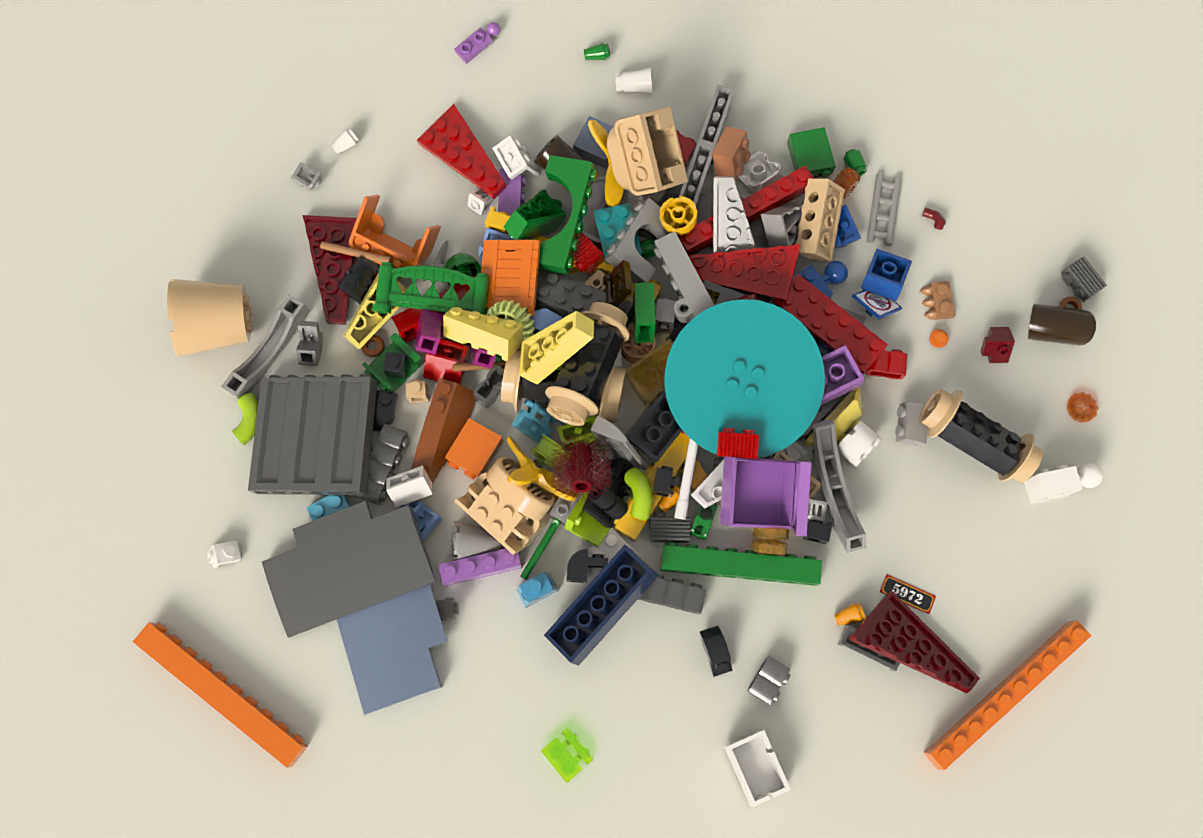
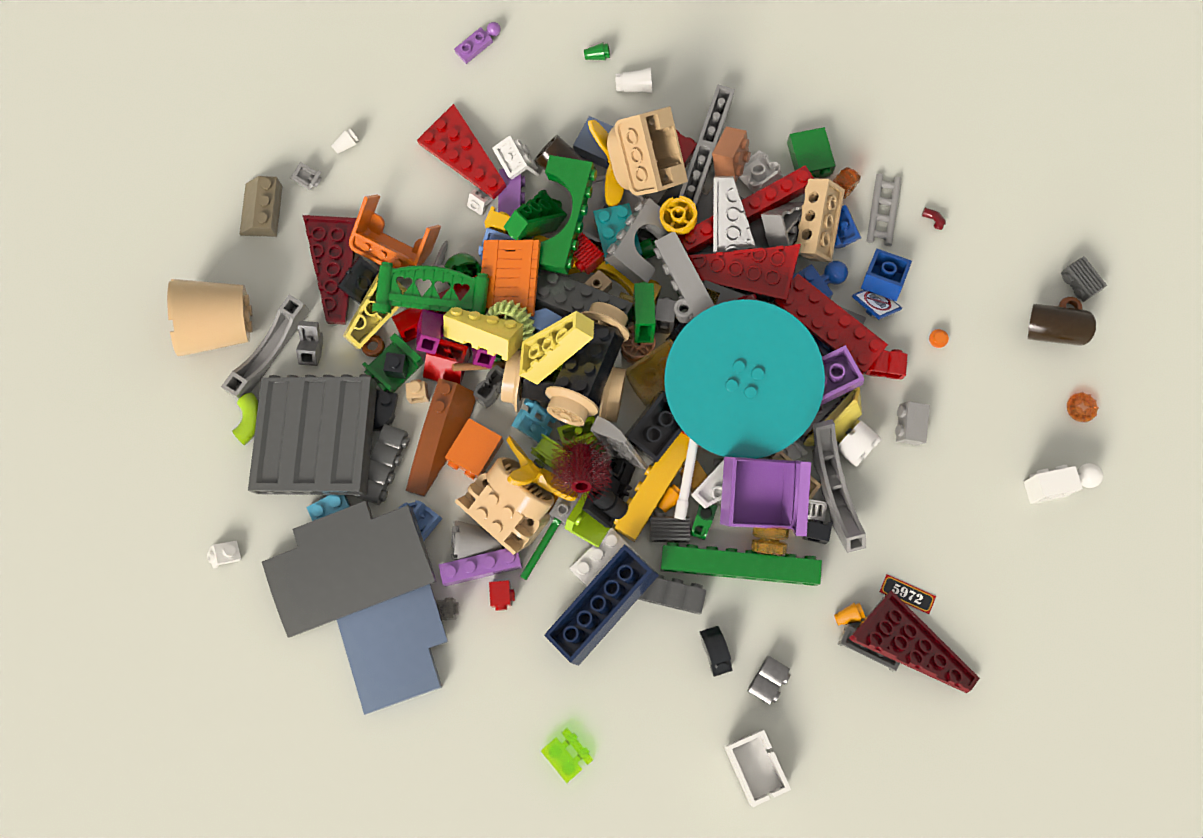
orange brick [132,622,308,768] -> none
medium nougat bar [320,241,392,263] -> none
white brick [386,465,433,507] -> none
dark azure torso [517,572,559,608] -> none
black brick [566,549,608,583] -> none
dark brown plate [603,260,633,307] -> none
lime cylinder [624,468,653,520] -> none
black brick [653,466,676,498] -> none
red brick [716,428,759,459] -> none
green brick [843,149,867,178] -> none
brick [919,388,1043,483] -> none
medium nougat plate [920,281,956,320] -> none
orange brick [924,620,1091,770] -> none
dark red brick [980,327,1015,363] -> none
none -> dark tan slope [239,176,283,237]
none -> red brick [489,580,515,611]

